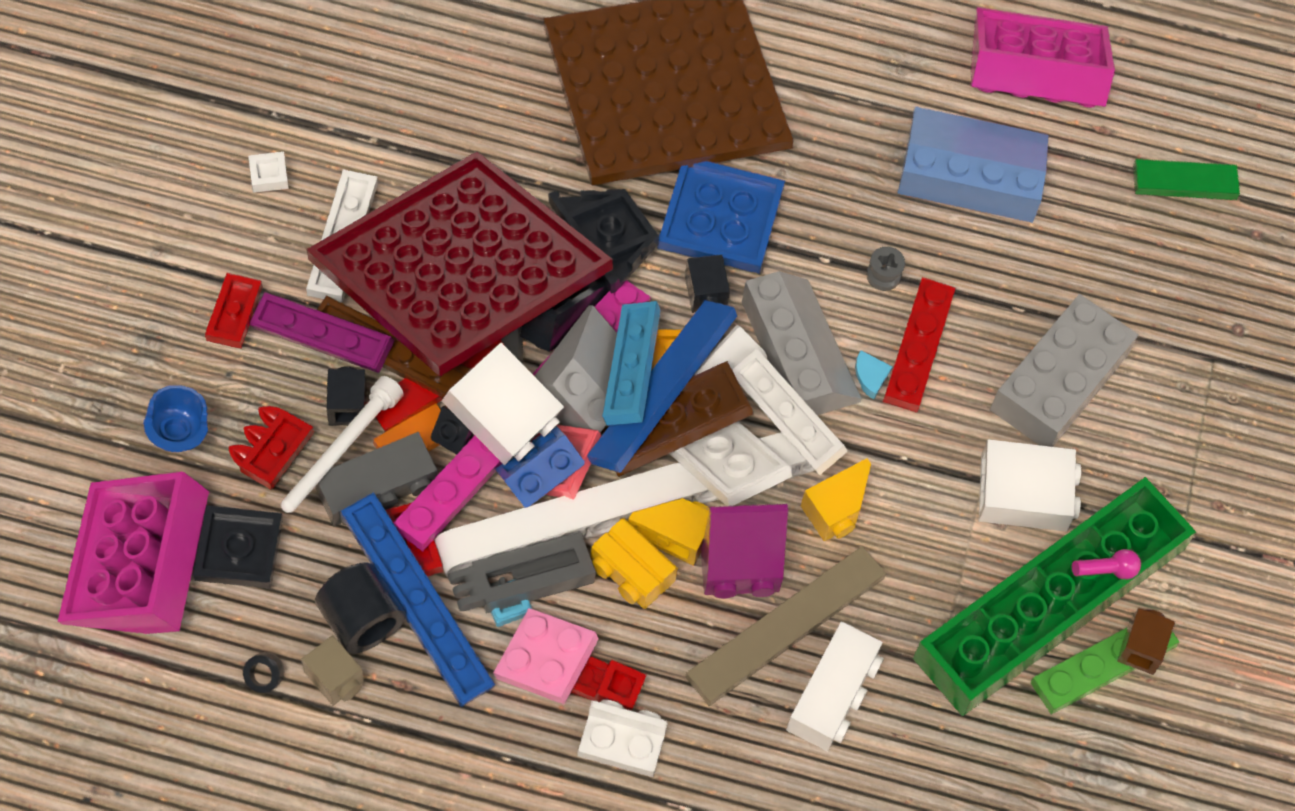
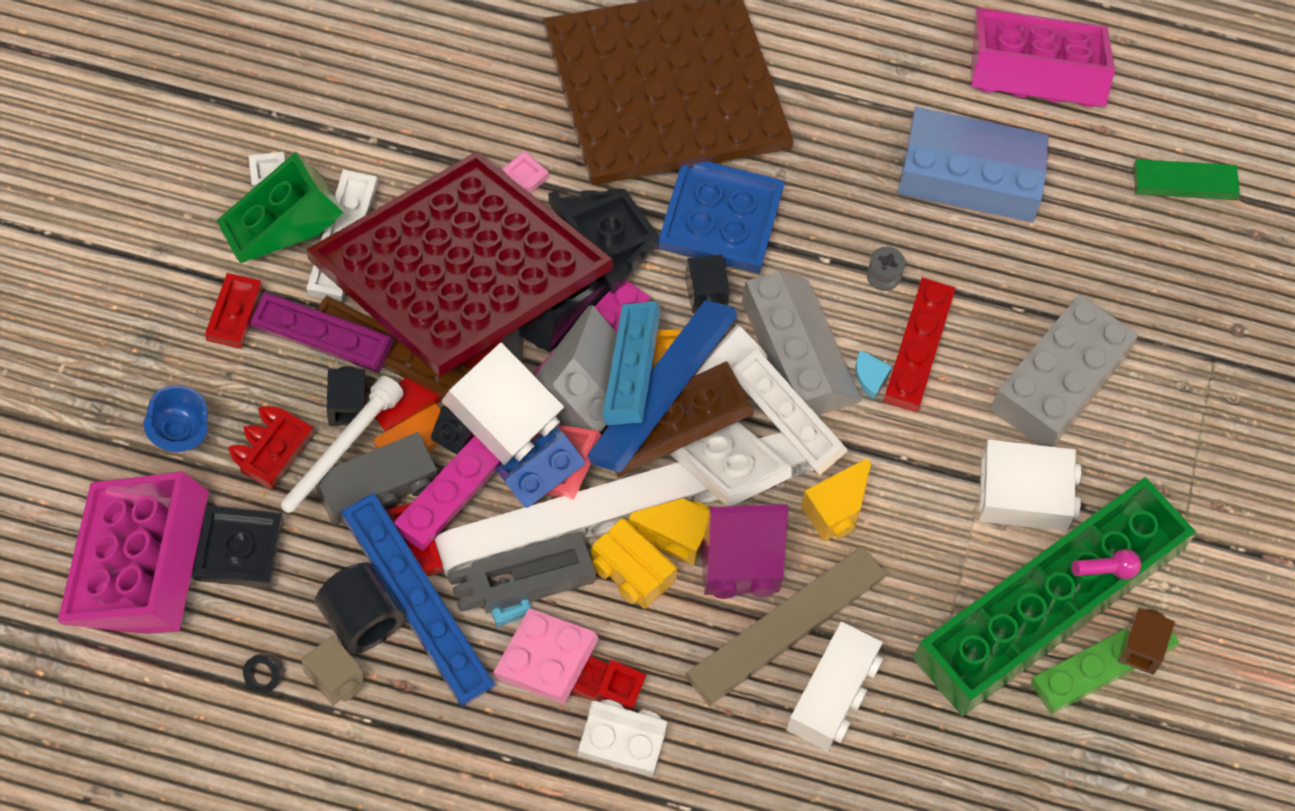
none -> green slope [216,151,344,263]
none -> bright pink tile [501,151,549,193]

